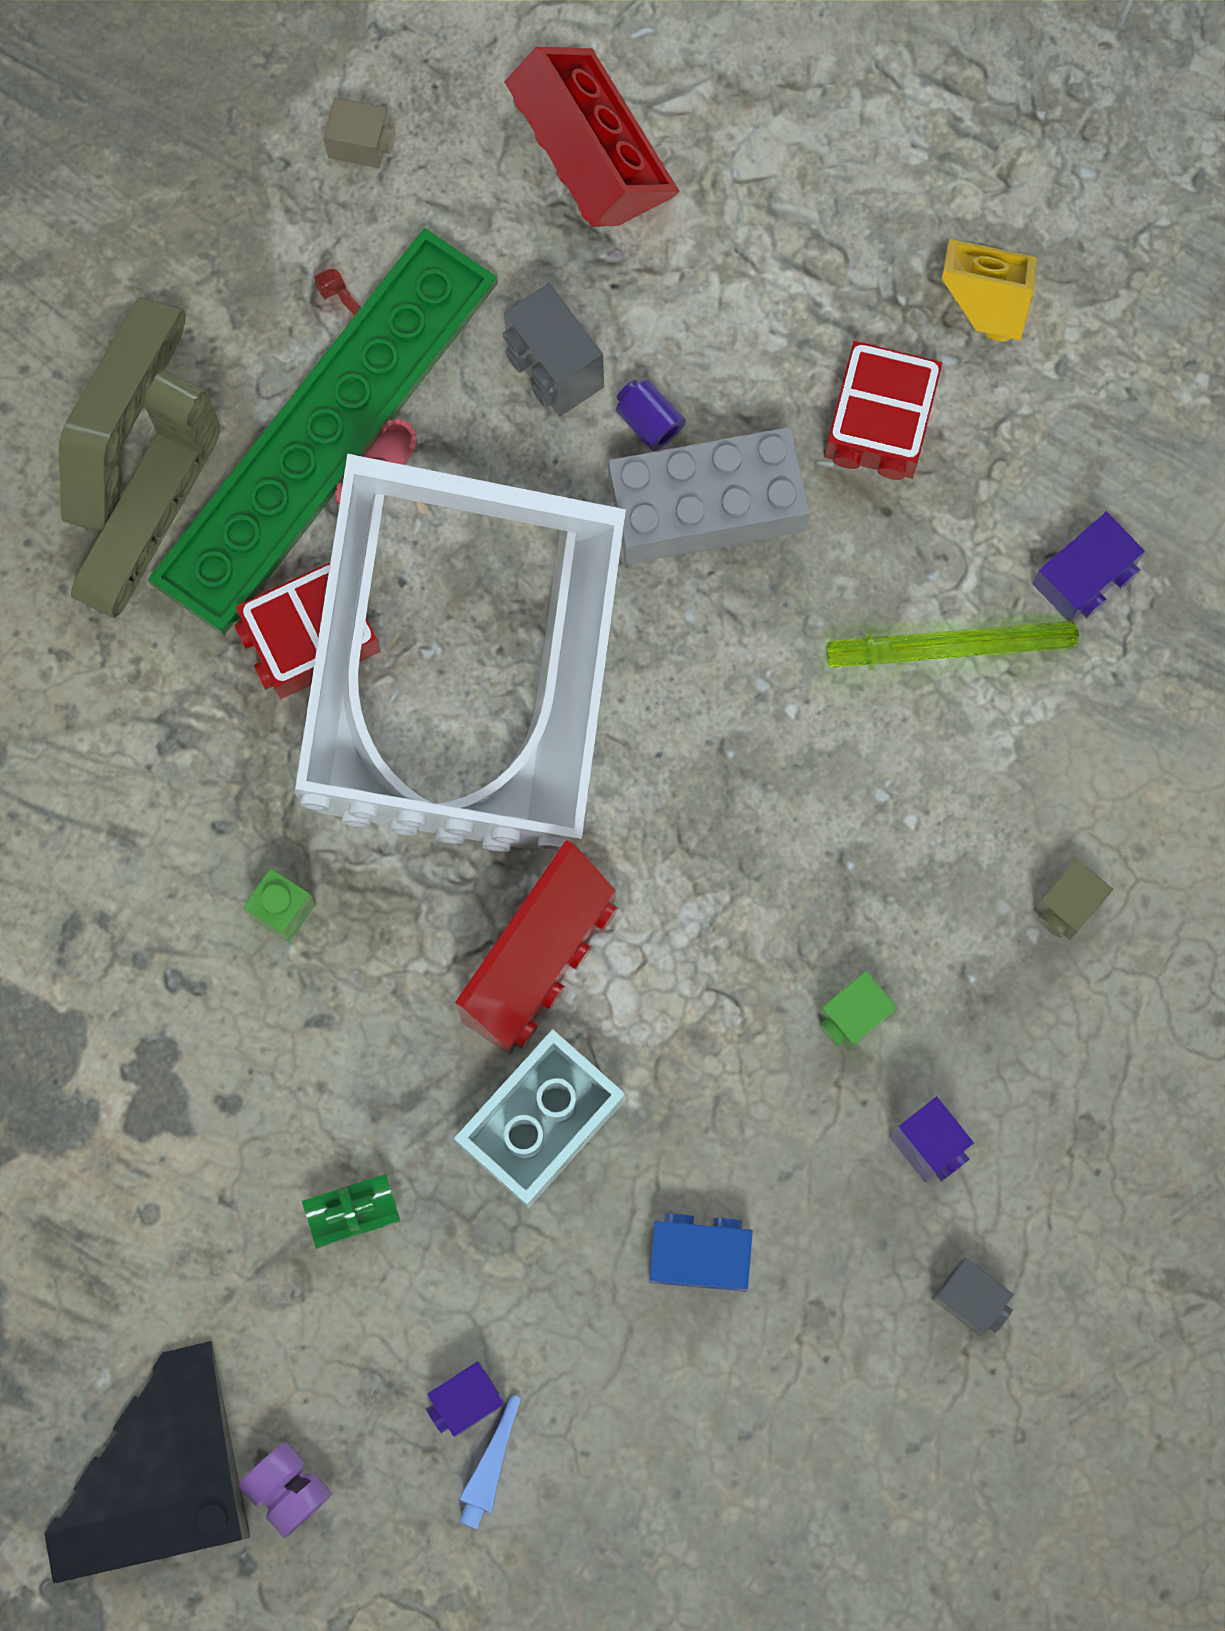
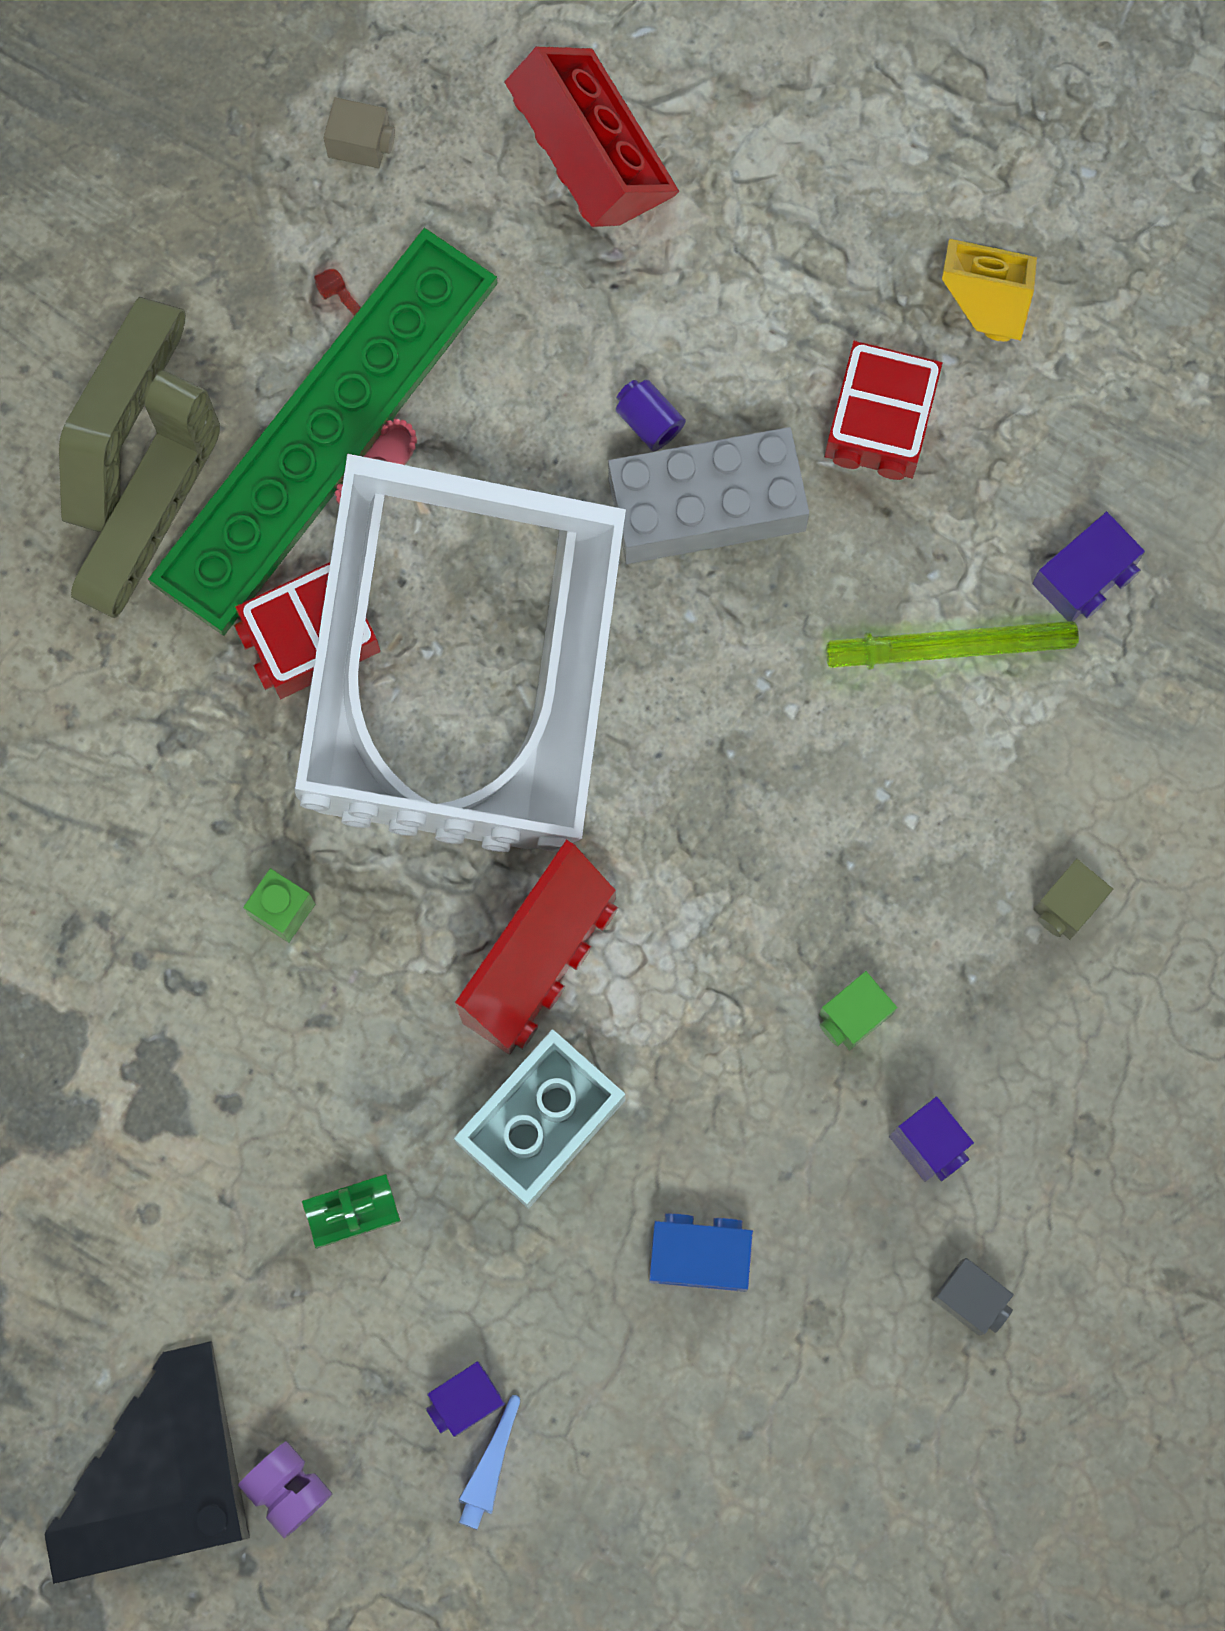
dark grey brick [502,282,604,417] -> none

